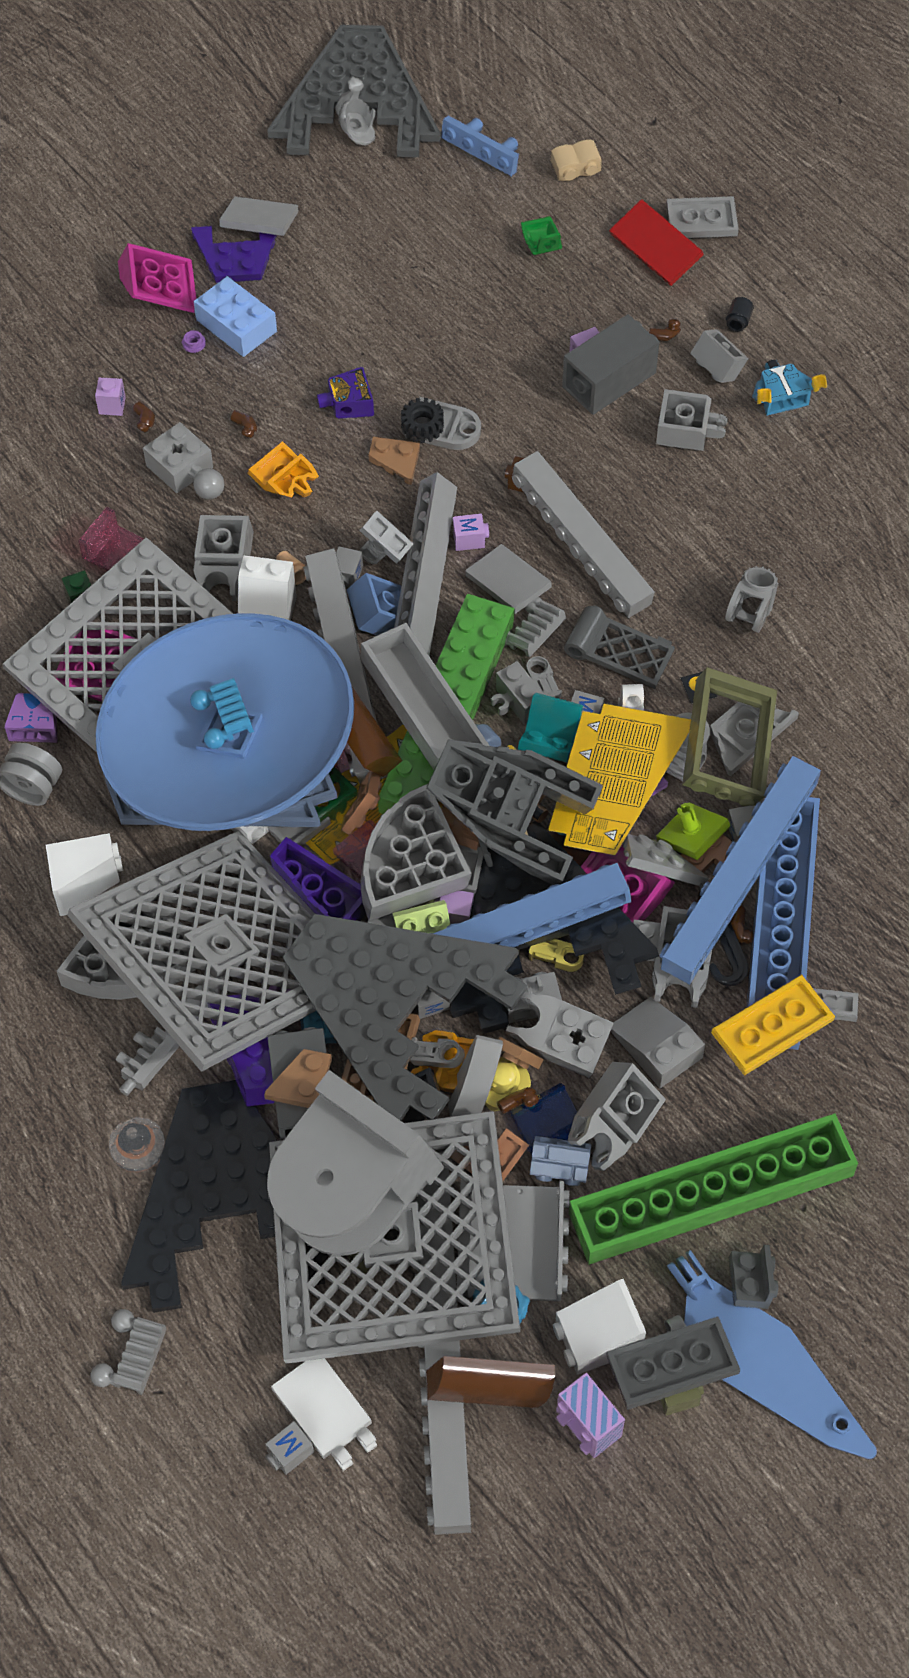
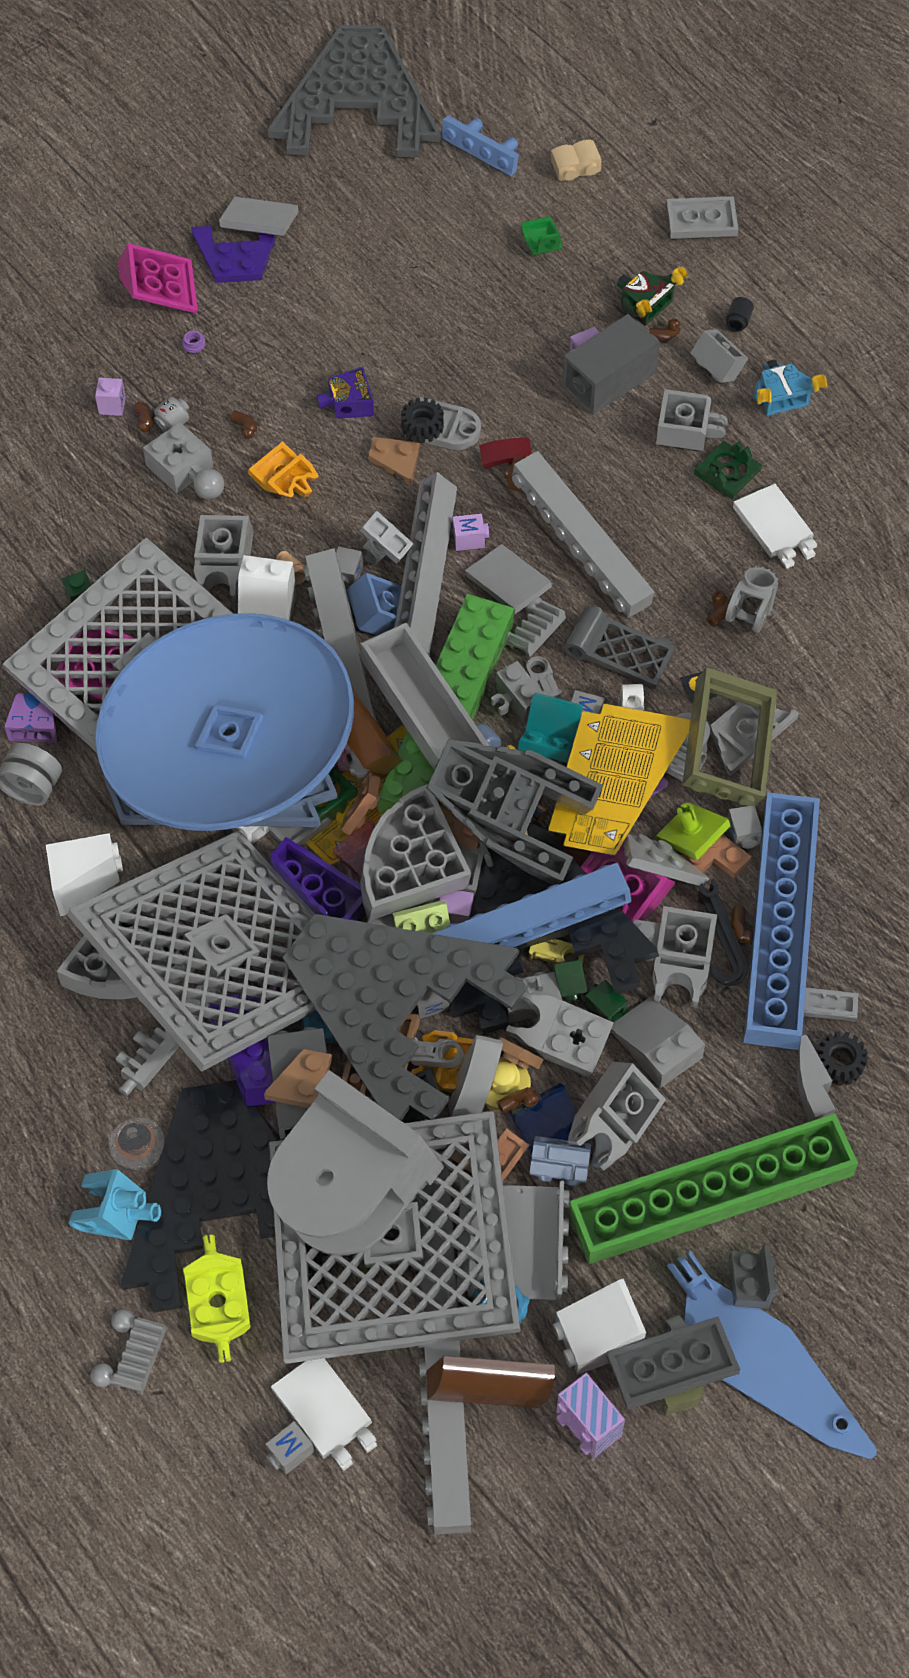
clear pink bracket [78,507,144,571] -> none
dark azure gear [190,678,254,749] -> none
light blue brick [194,276,277,357] -> none
light grey piece [335,77,375,145] -> none
red tile [609,199,704,286] -> none
medium blue brick [660,756,821,985] -> none
yellow tile [711,975,835,1076] -> none
none -> medium azure piece [69,1170,161,1240]
none -> light grey head [154,397,189,432]
none -> neon yellow plate [183,1235,251,1363]
none -> dark red slope [479,438,532,470]
none -> dark green brick [551,959,587,1001]
none -> dark green brick [584,979,628,1023]
none -> torso [617,267,688,326]
none -> dark green piece [694,441,762,499]
none -> reddish brown arm [706,590,729,627]
none -> white tile [733,484,817,569]
none -> light grey slope [796,1035,836,1122]
none -> black tyre [817,1031,868,1086]

